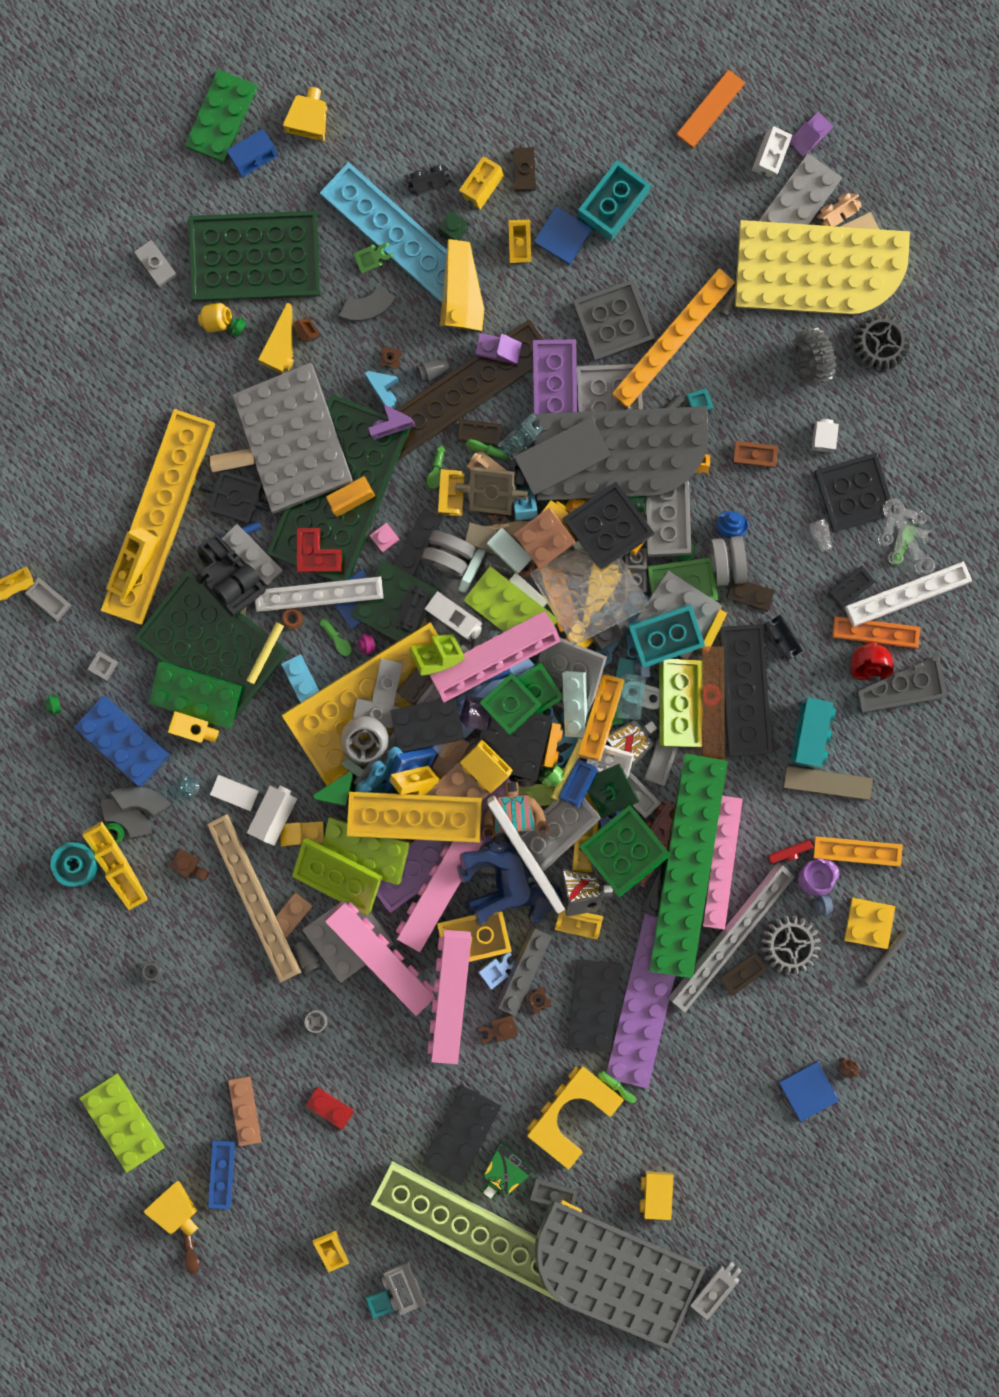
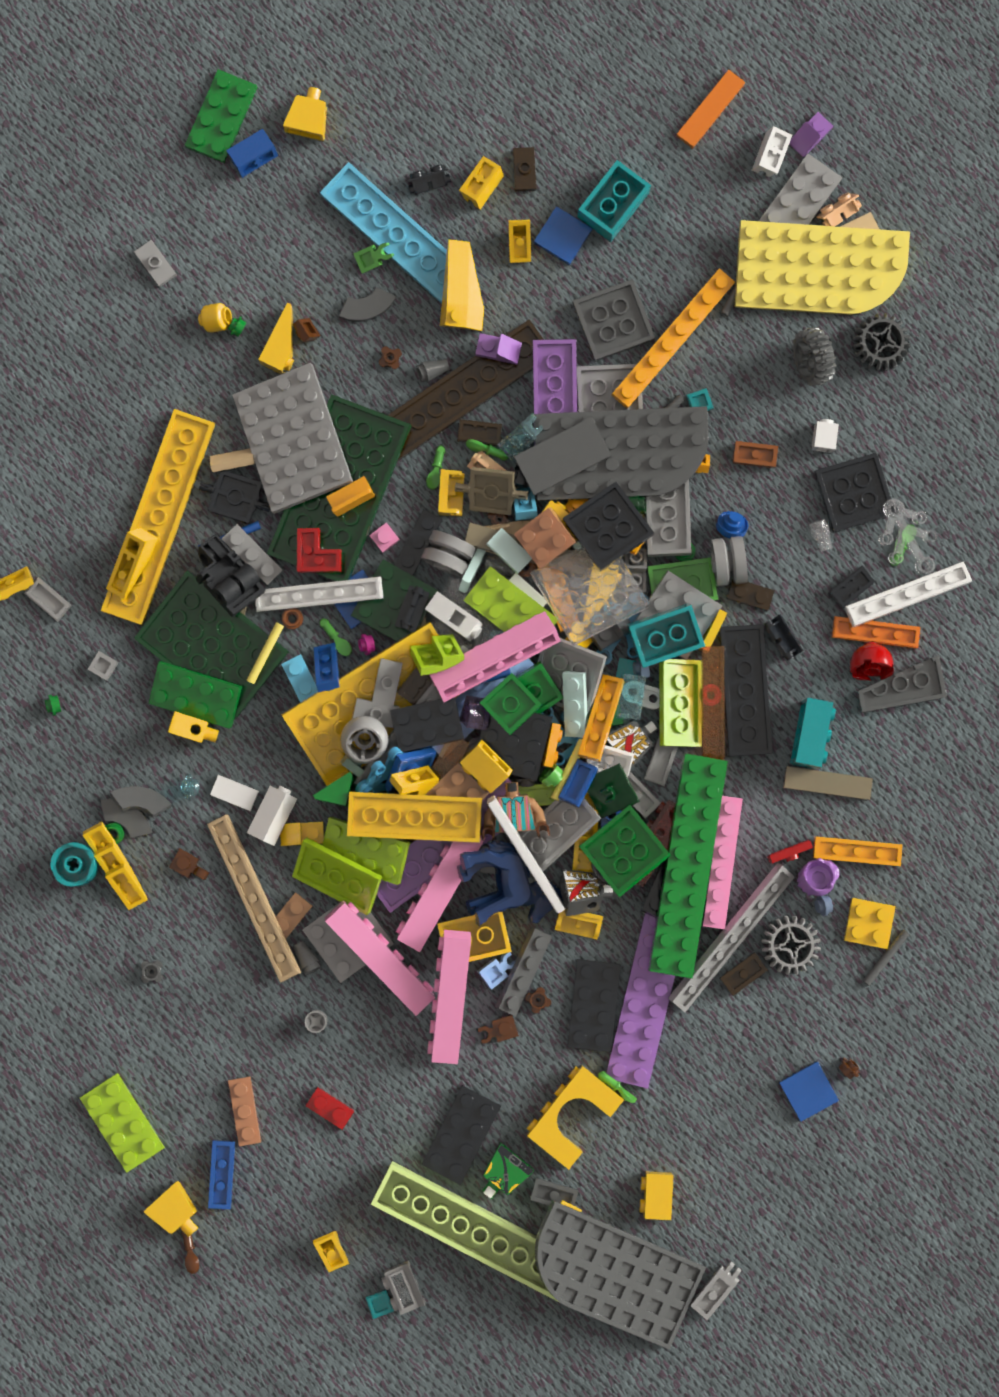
blue brick [74,695,171,787] -> none
dark green plate [189,211,321,302] -> none
medium azure slope [365,371,399,409] -> none
medium lavender slope [369,405,415,440] -> none
dark green brick [438,211,468,241] -> none
none -> blue plate [314,643,340,692]

